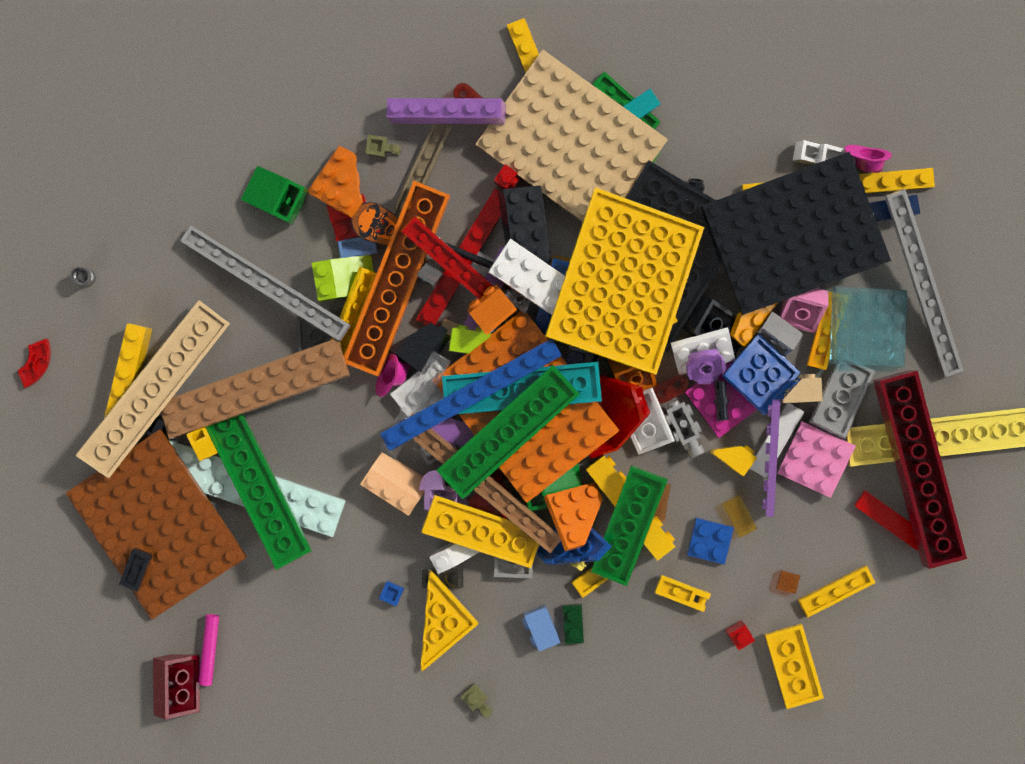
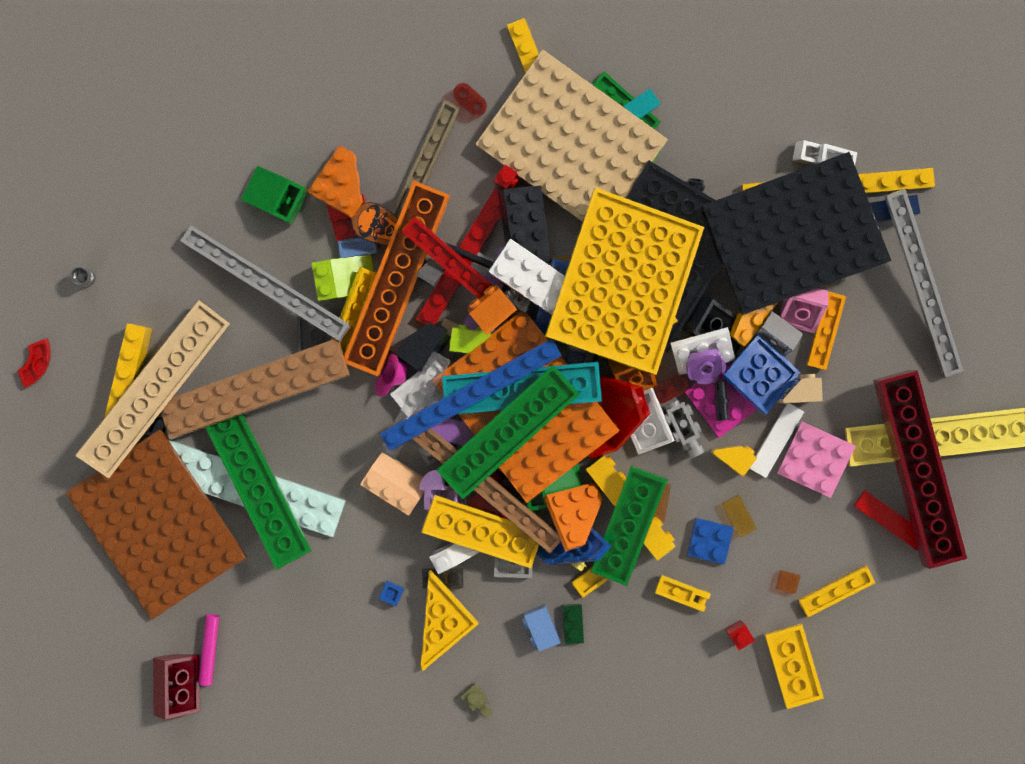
black plate [119,547,153,591] -> none
yellow brick [186,427,218,461] -> none
olive plate [365,134,401,158] -> none
medium lavender brick [386,98,506,124] -> none
medium lavender plate [763,399,781,517] -> none
light grey tile [809,354,875,439] -> none
clear light blue plate [830,287,907,367] -> none
dark pink piece [844,145,892,173] -> none

